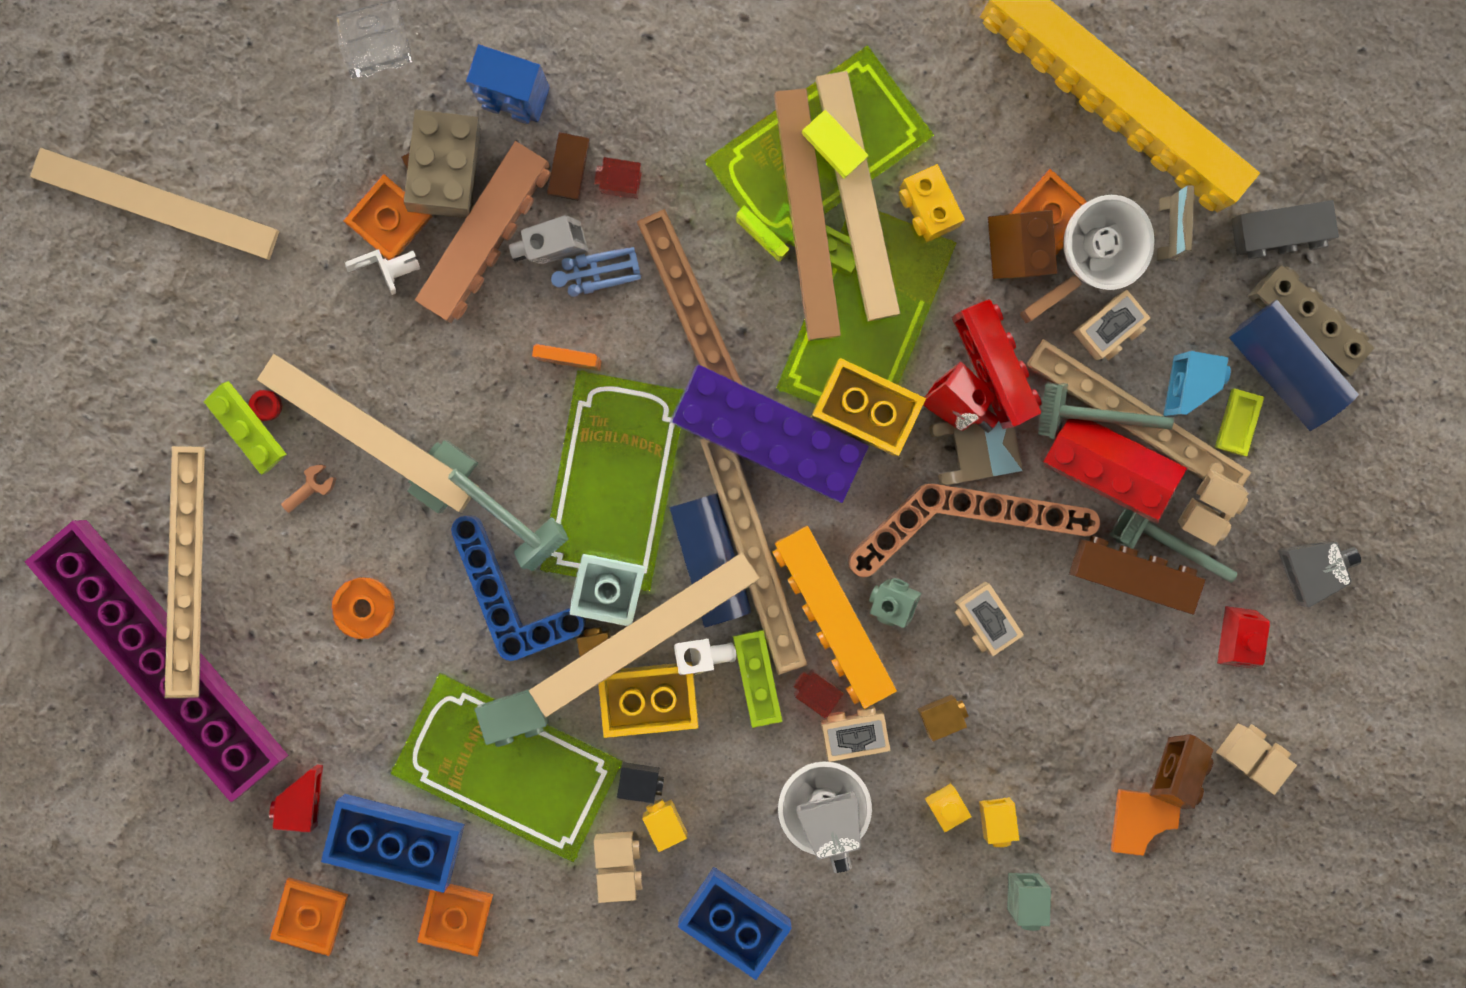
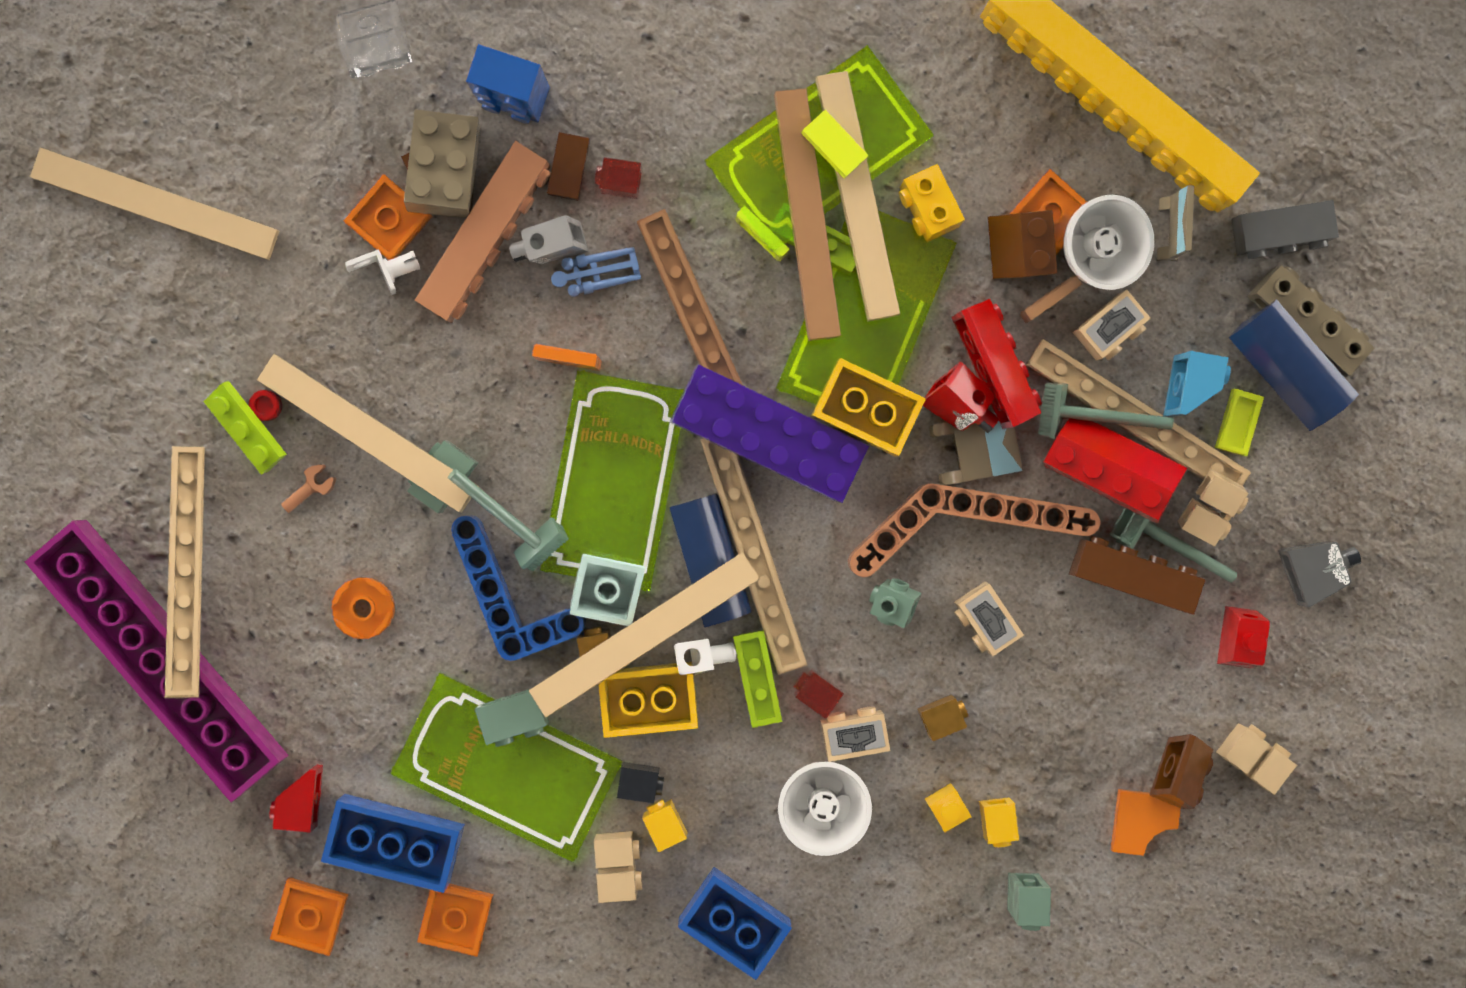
light orange brick [772,525,897,709] -> none
light grey torso [796,791,861,873] -> none

